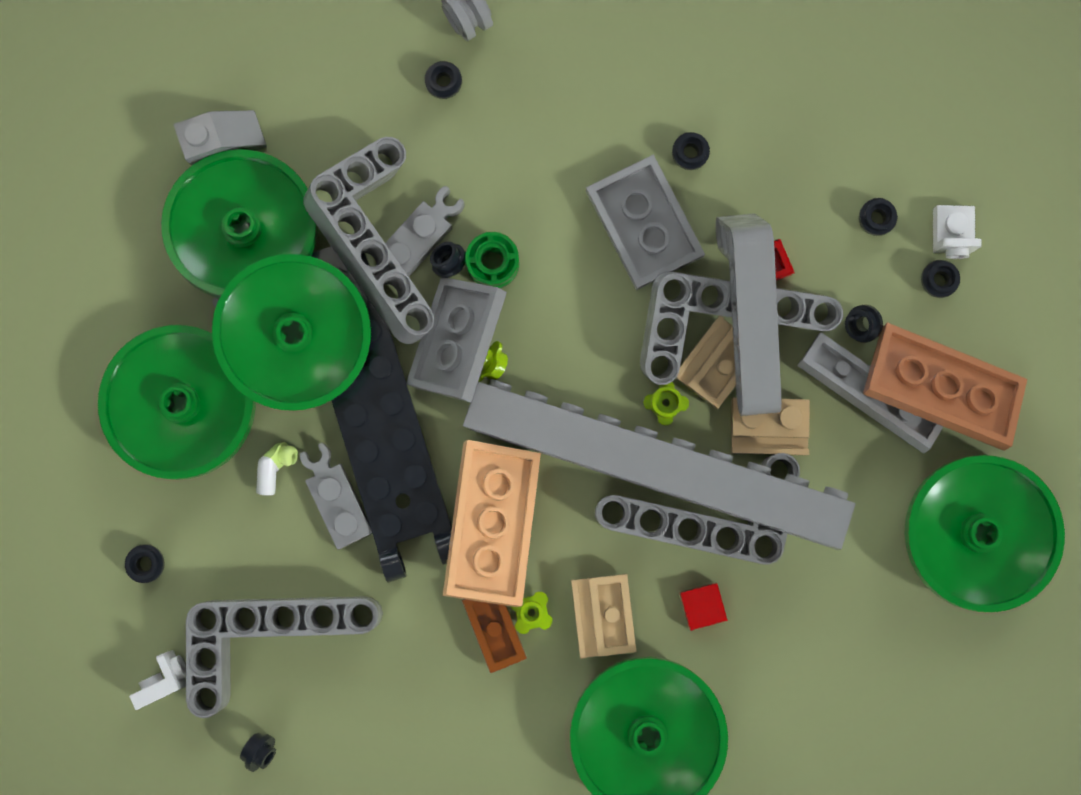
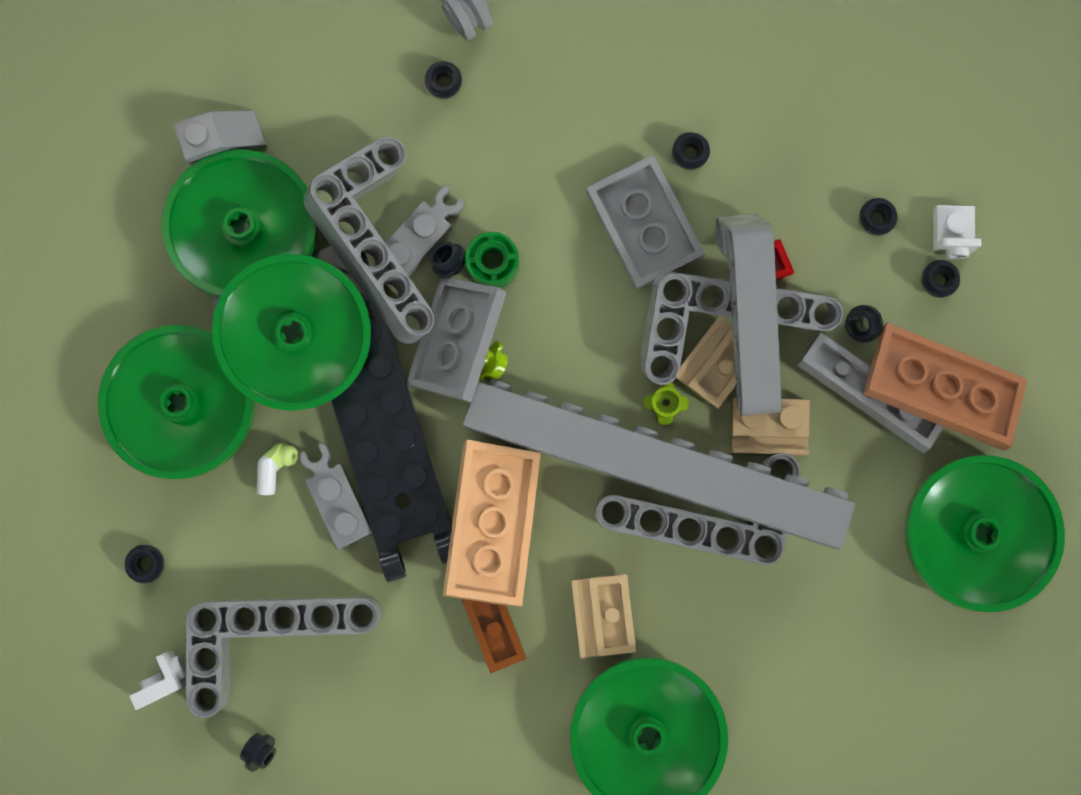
lime plate [511,591,553,634] -> none
red tile [679,582,728,631] -> none

